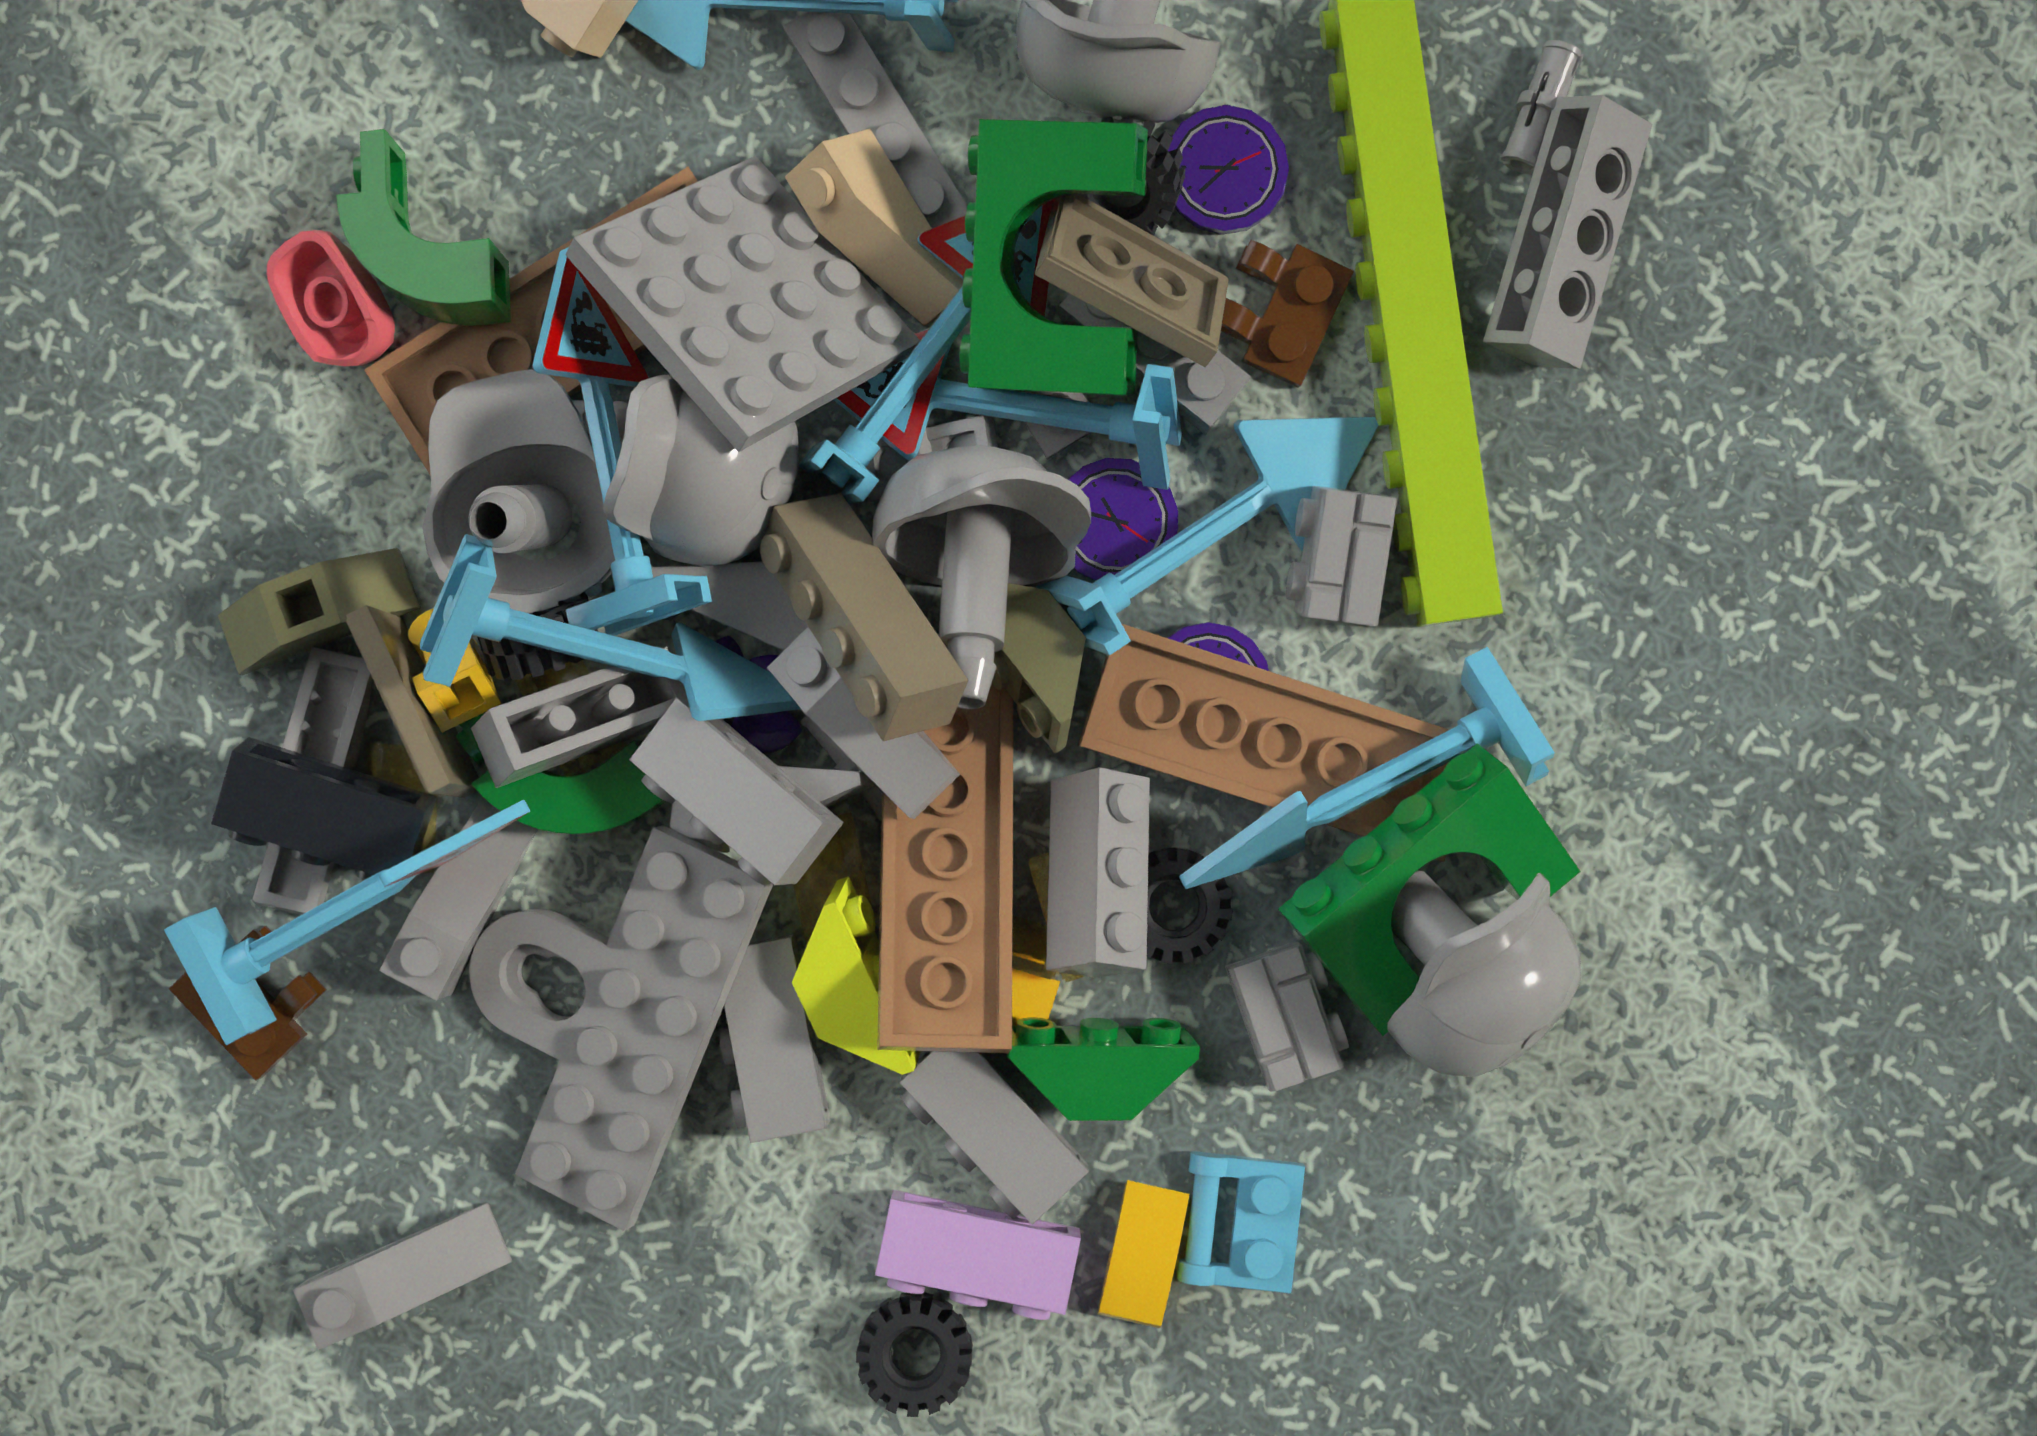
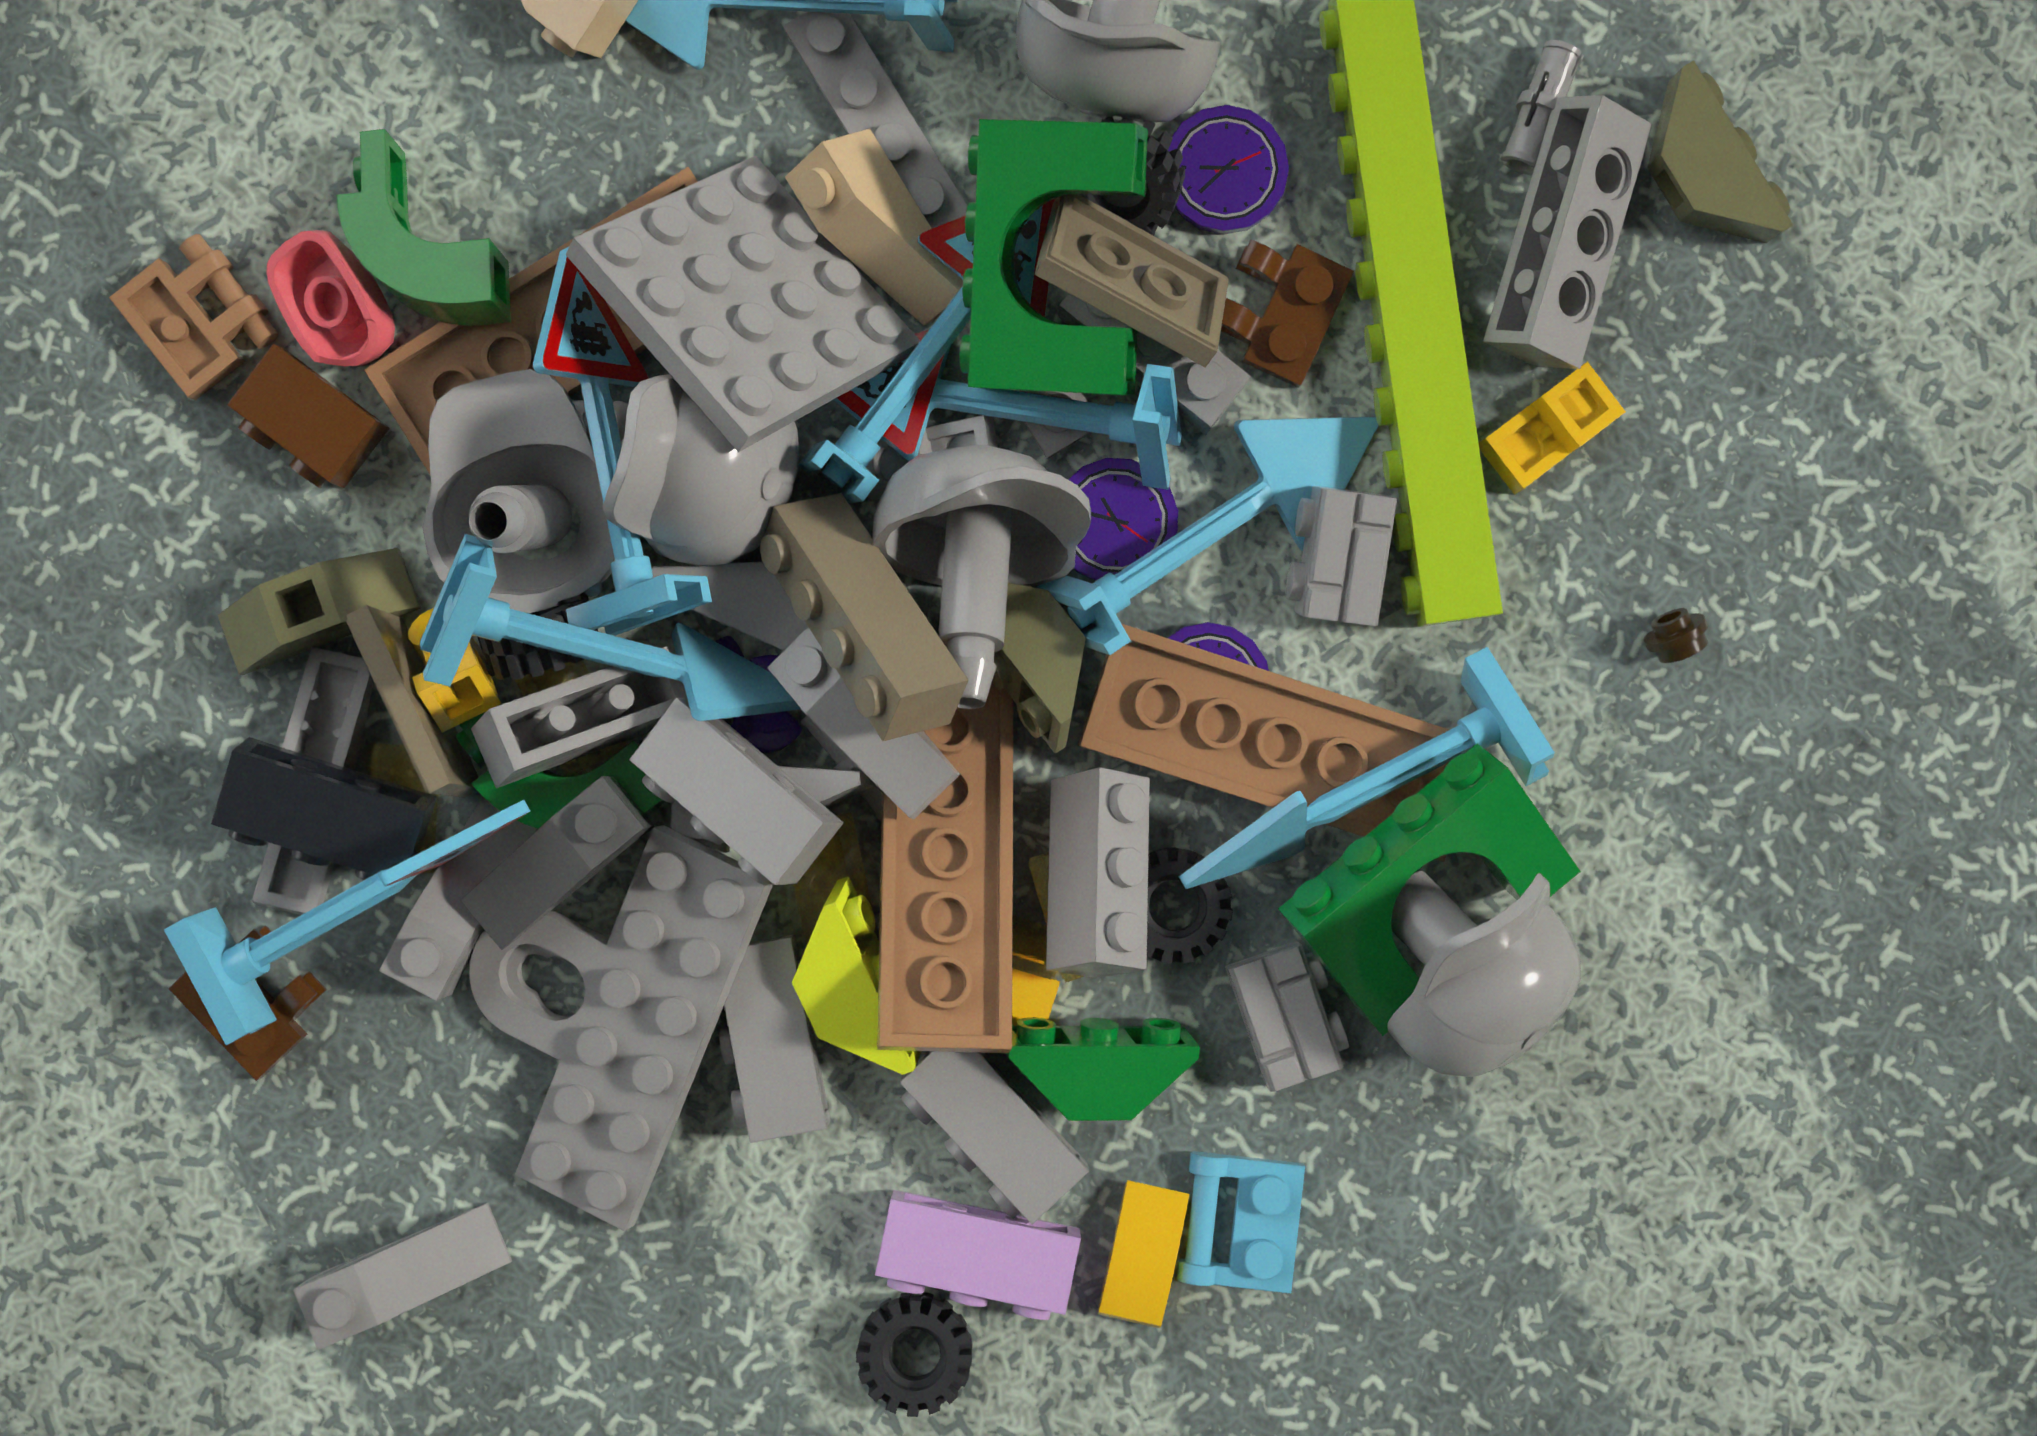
none -> medium nougat plate [109,234,279,401]
none -> reddish brown brick [227,344,390,488]
none -> dark grey slope [461,776,654,950]
none -> yellow slope [1479,361,1626,495]
none -> dark brown plate [1643,608,1708,663]
none -> olive slope [1647,60,1793,243]

